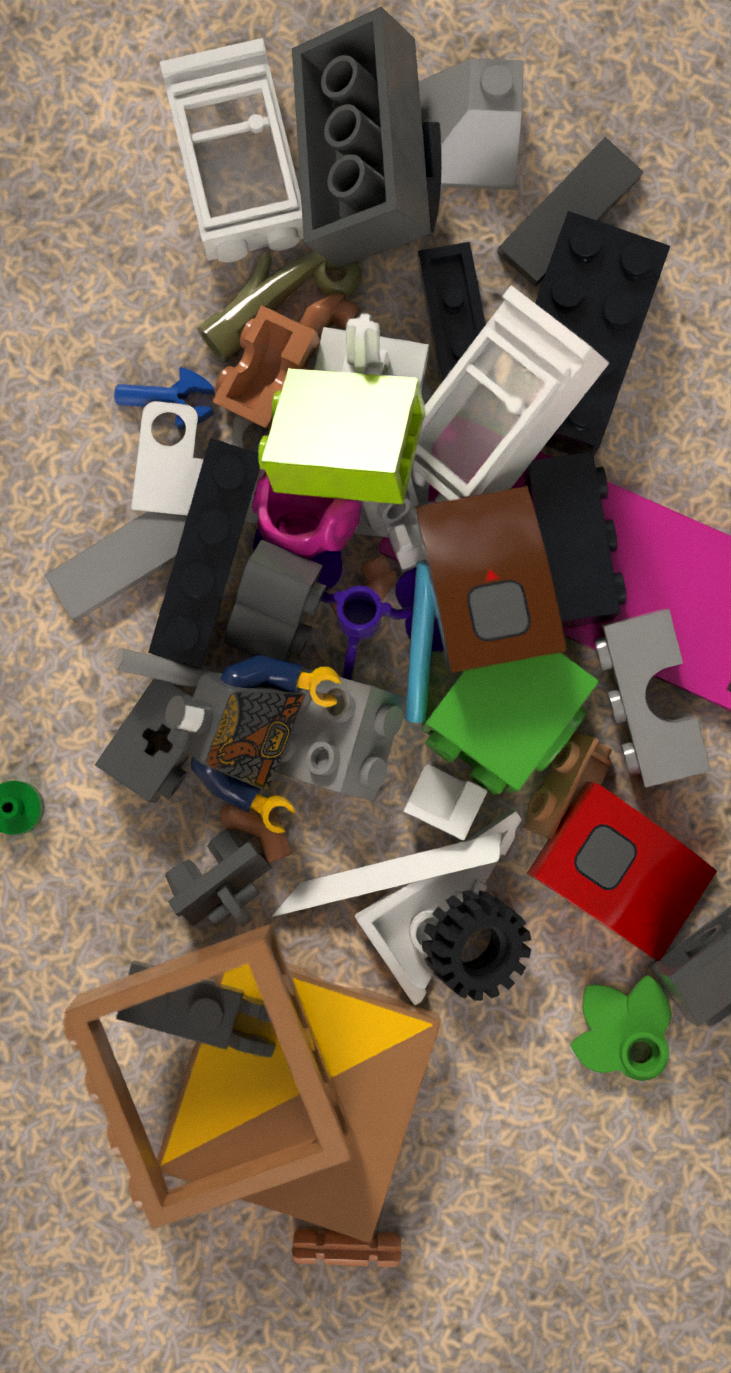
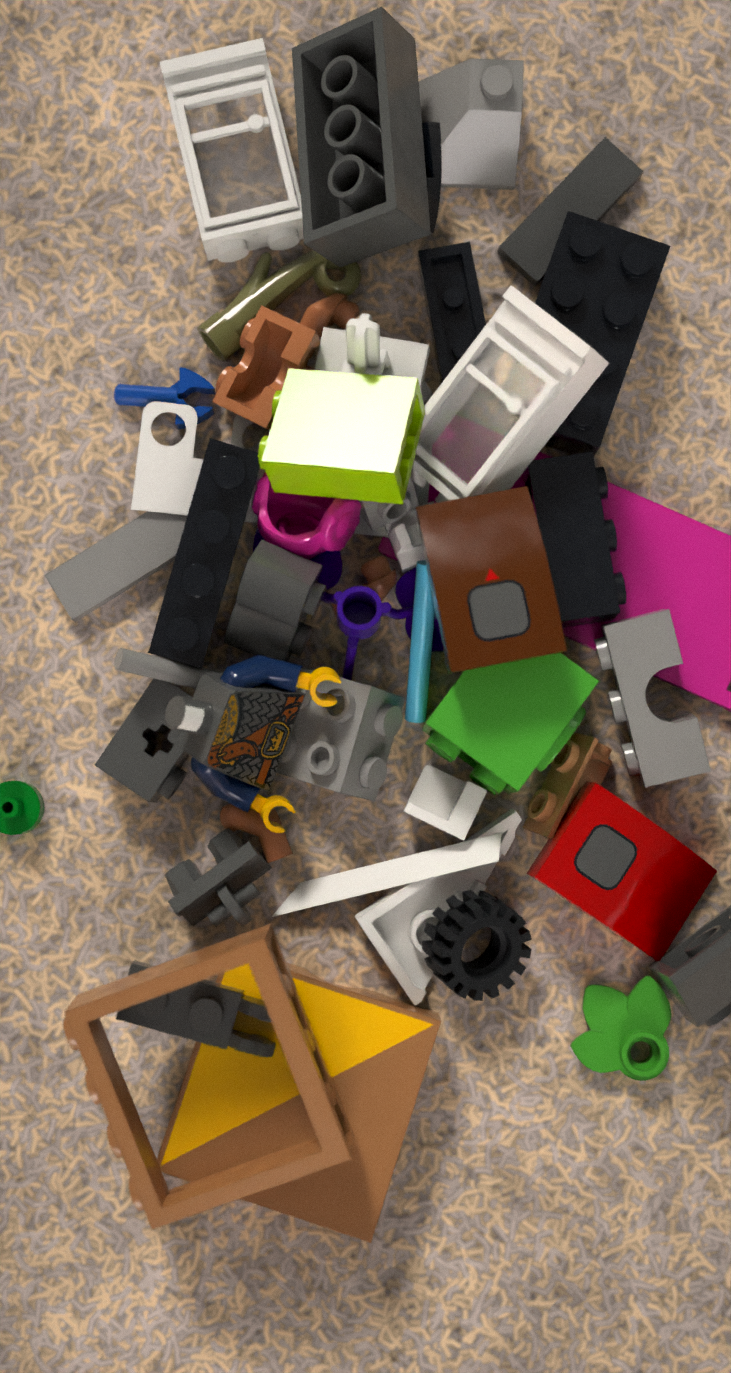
nougat axle [292,1229,401,1267] -> none

